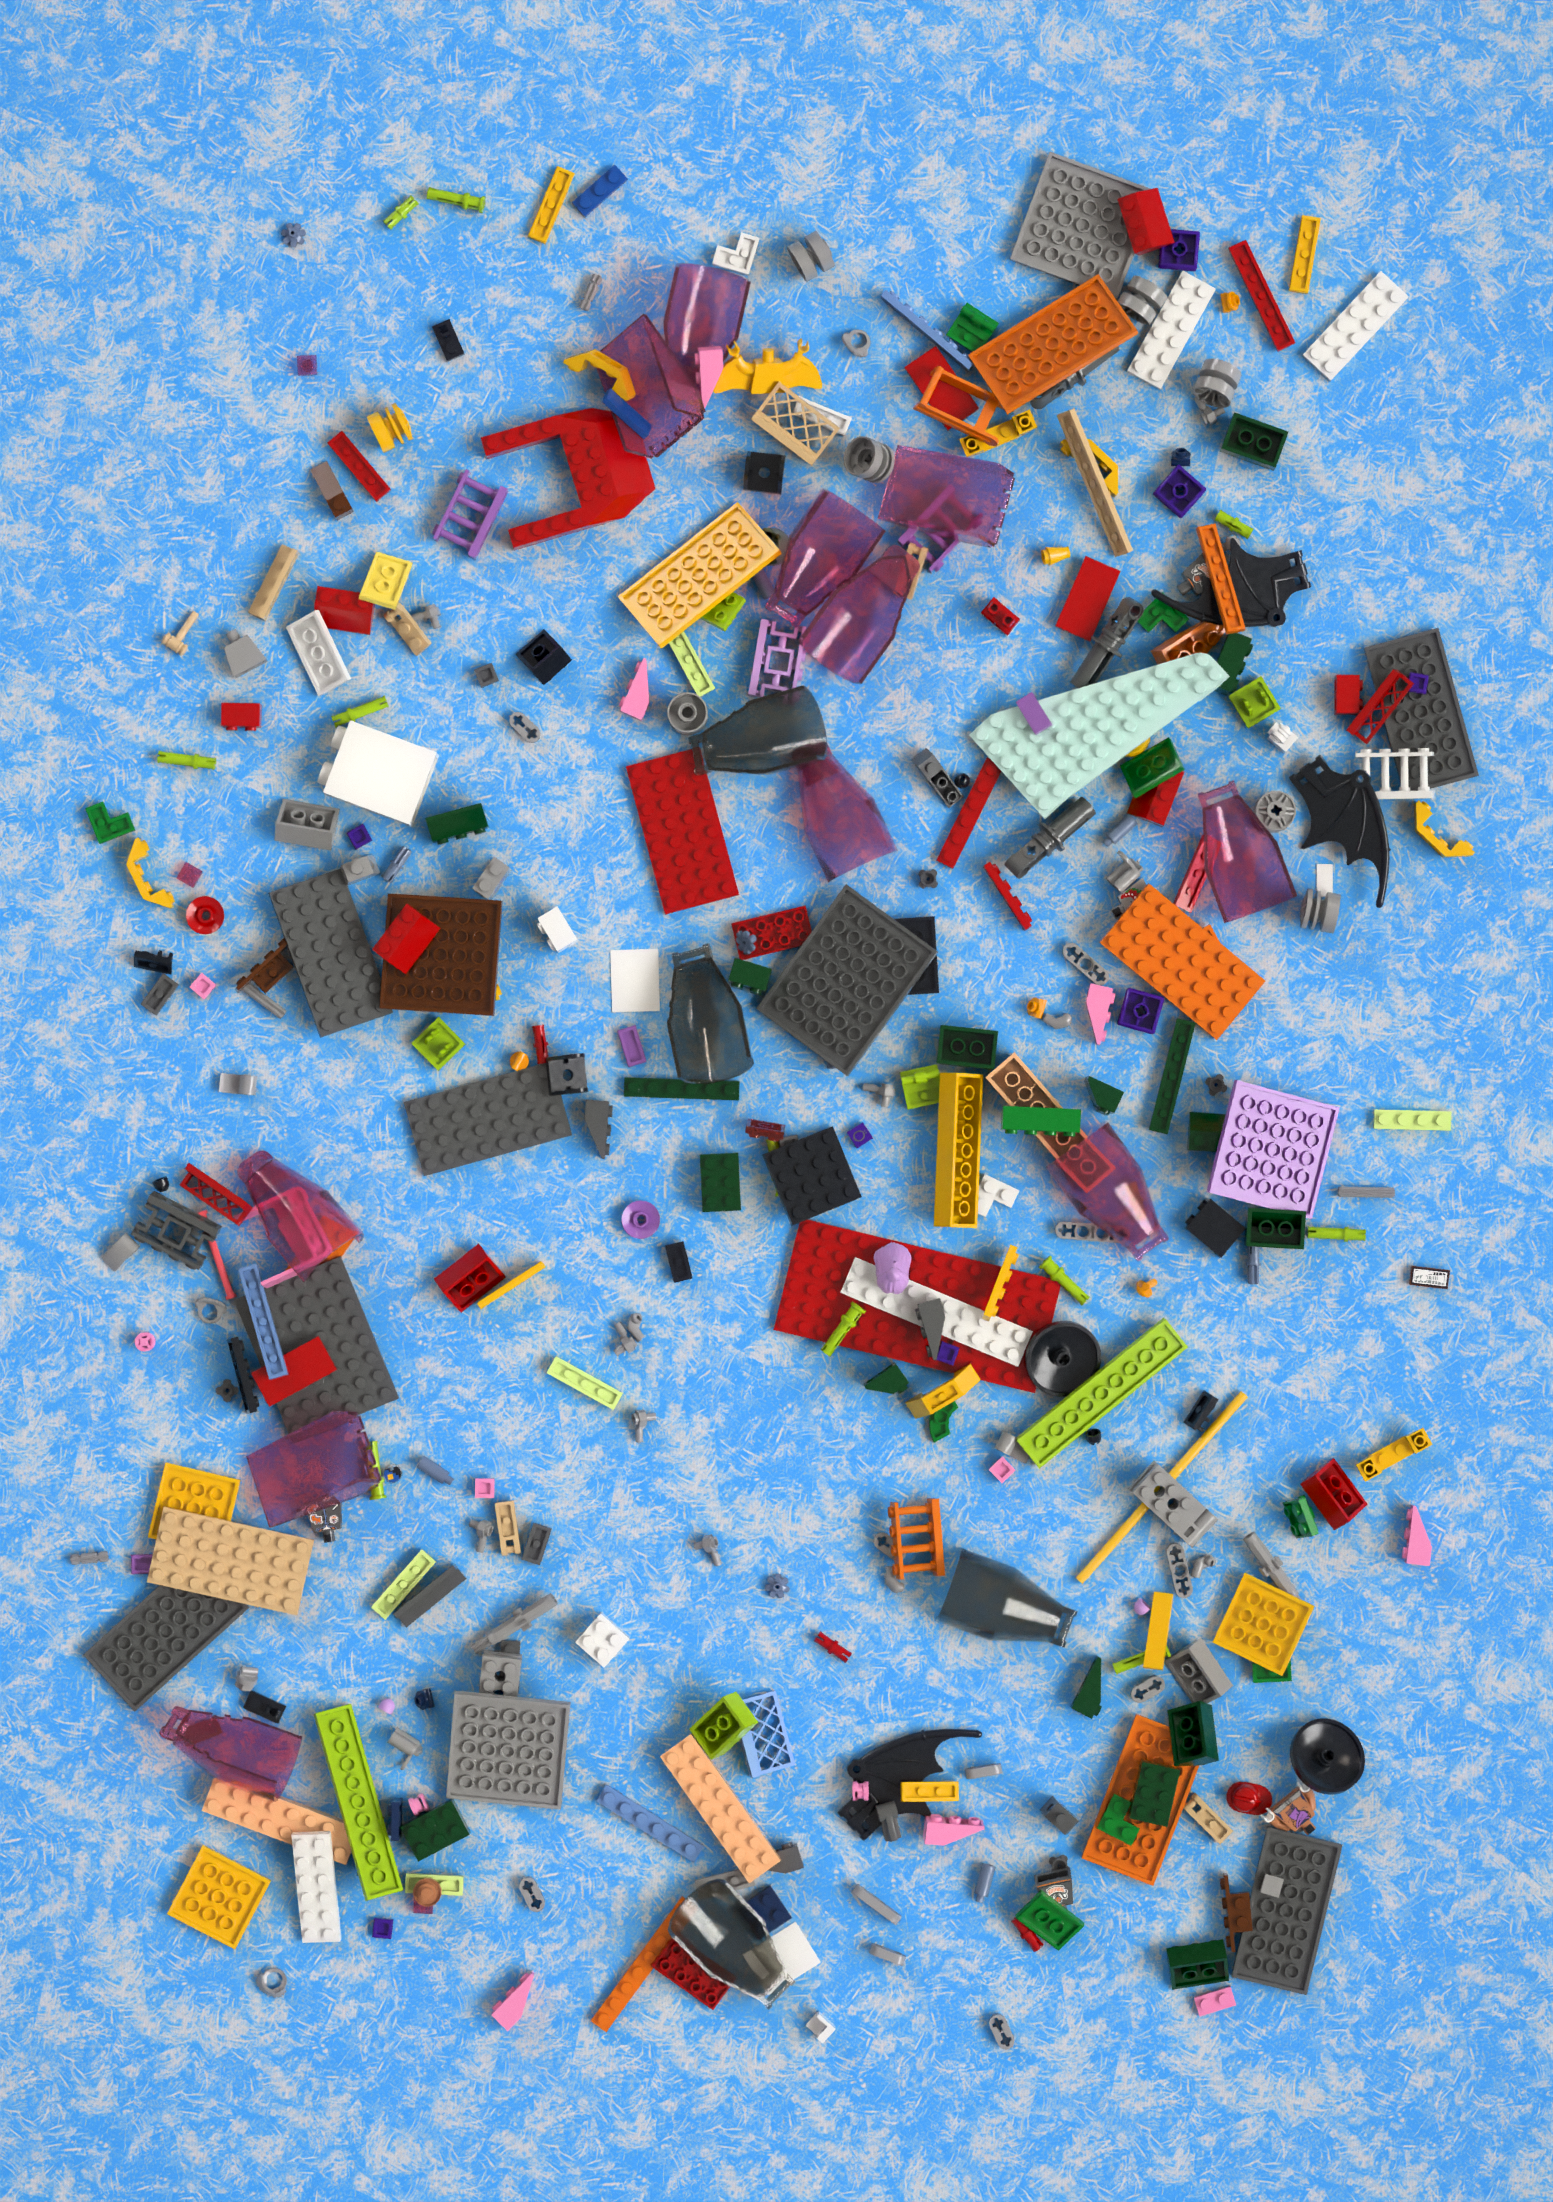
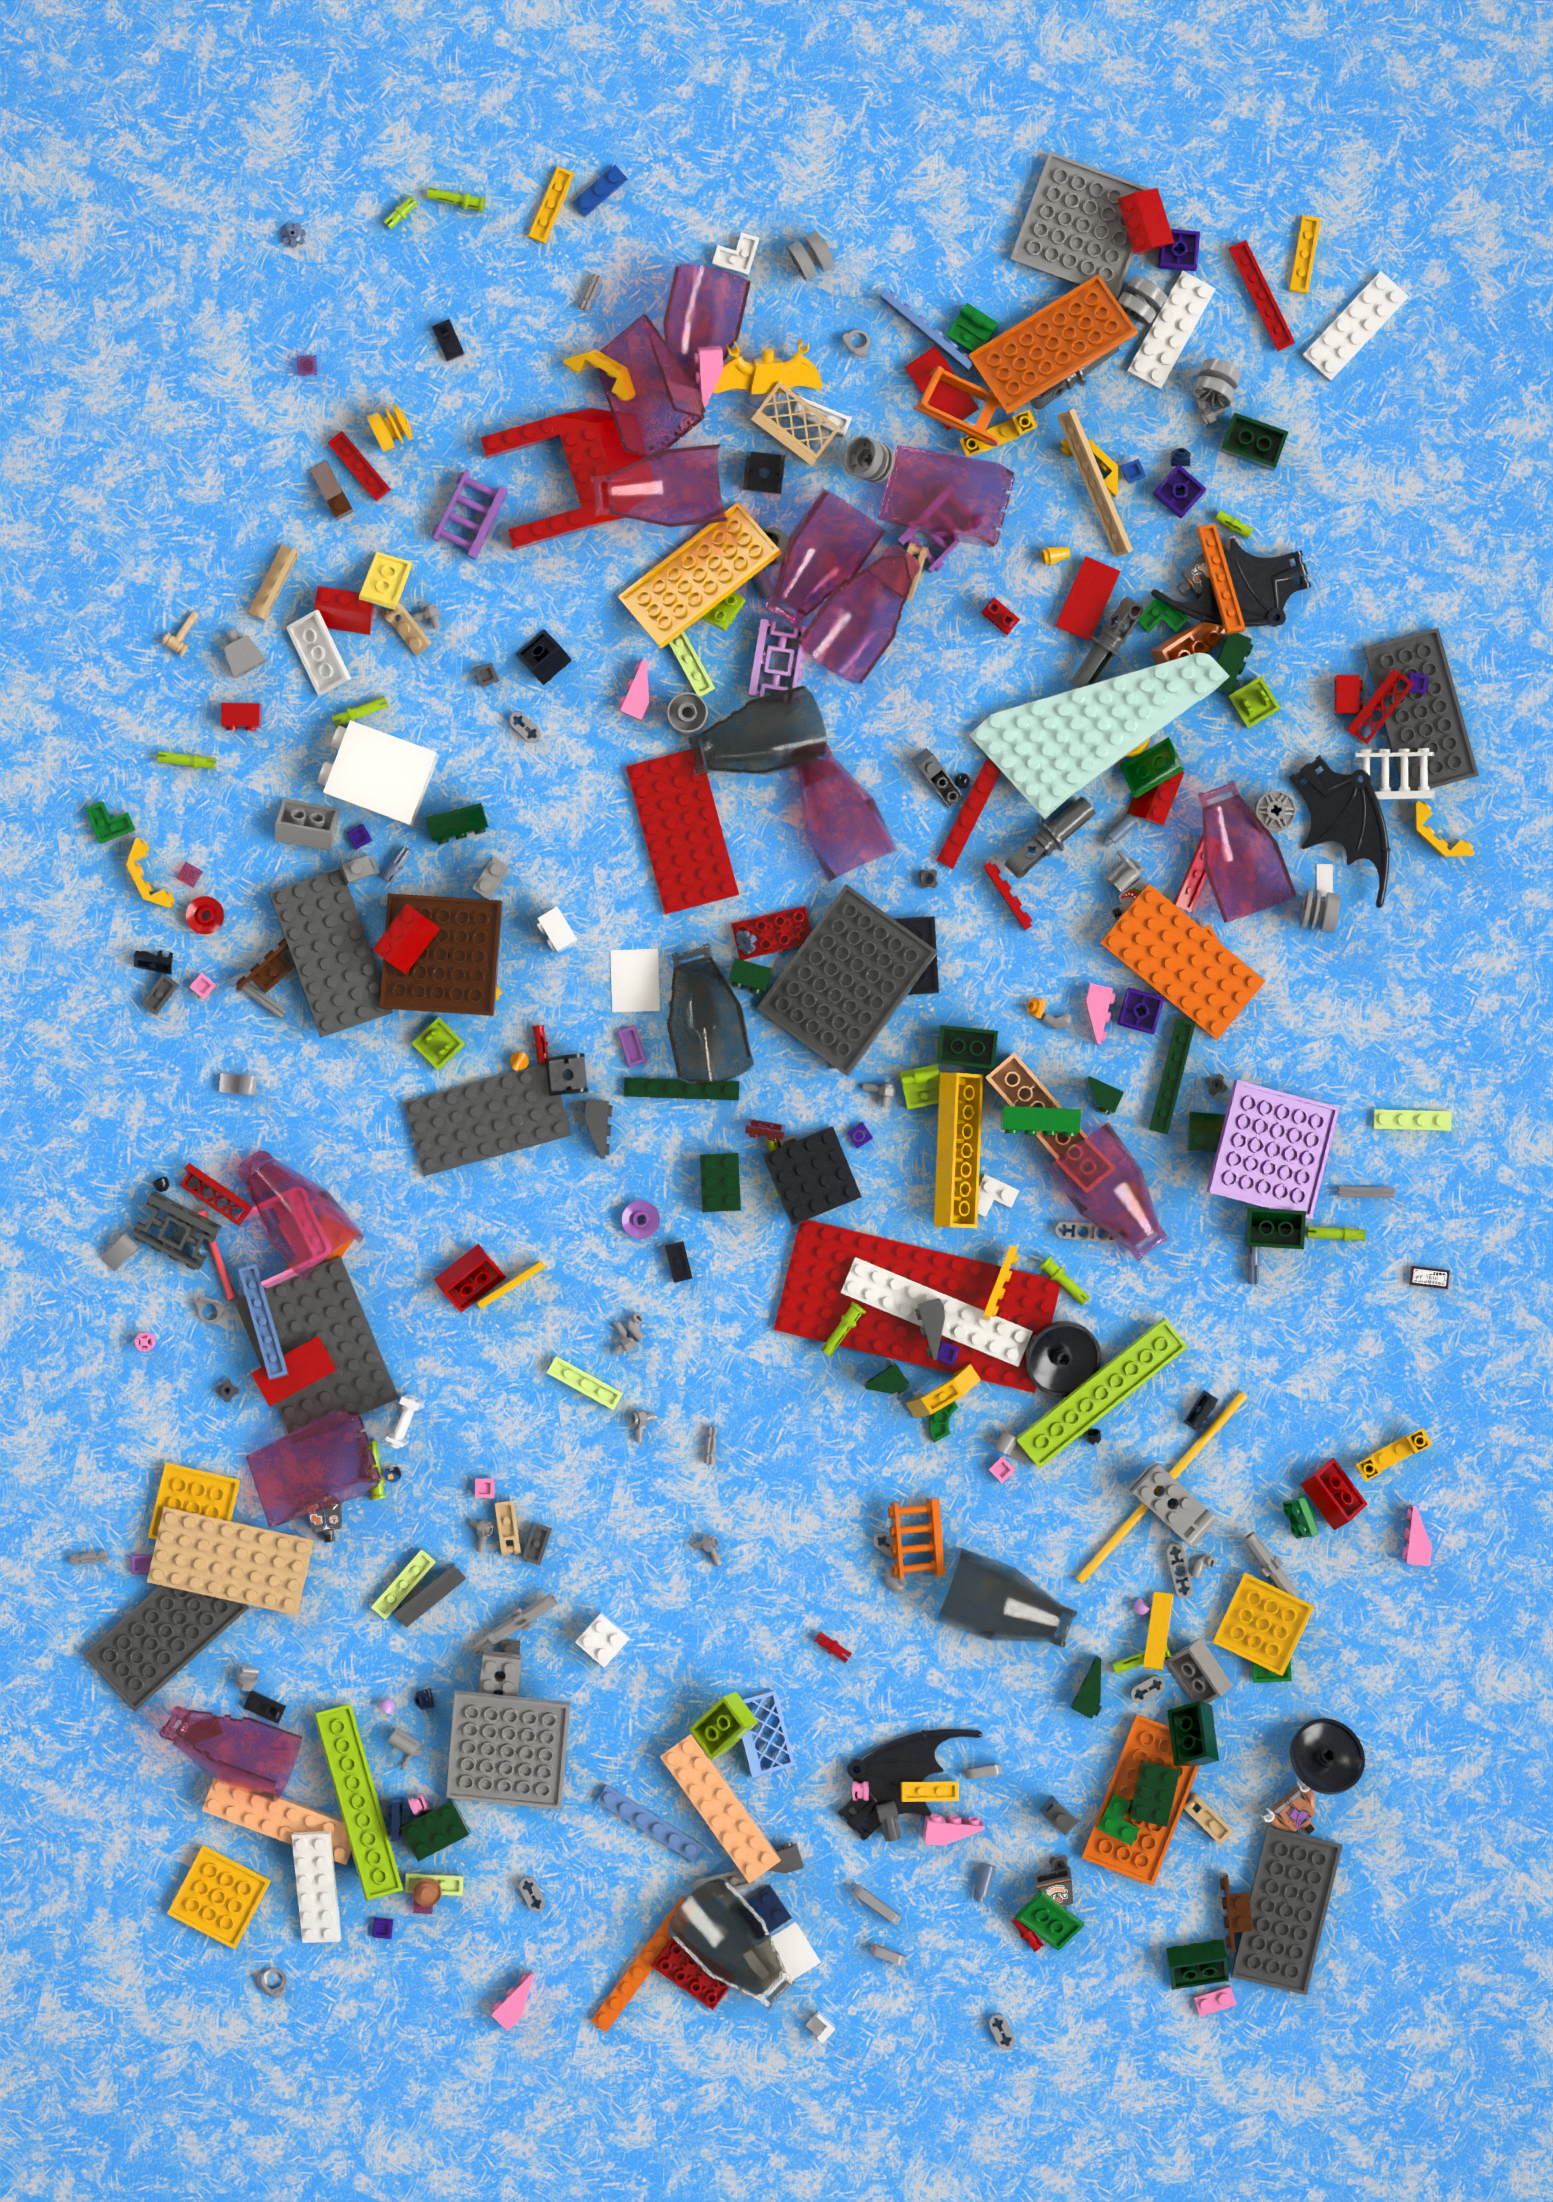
black plate [227,1337,259,1414] -> none
sand blue cylinder [417,1456,454,1485] -> none
blue tile [602,388,652,439] -> none
sand blue plant [765,1574,790,1598] -> none
lavender hair [873,1242,912,1294] -> none
medium lavender tile [1016,692,1052,735] -> none
light grey beam [1062,943,1109,986] -> none
light orange plate [1136,1279,1157,1298] -> none
black panel [1185,1199,1246,1258] -> none
light orange plate [1220,291,1240,313] -> none
red piece [1226,1782,1272,1815] -> none
light grey tile [1260,1873,1284,1898] -> none
white brick [1267,722,1298,753] -> none
none -> white fence [385,1394,425,1449]
none -> clear pink windscreen [591,444,727,527]
none -> light grey axle [704,1426,717,1464]
none -> blue tile [1121,458,1146,484]

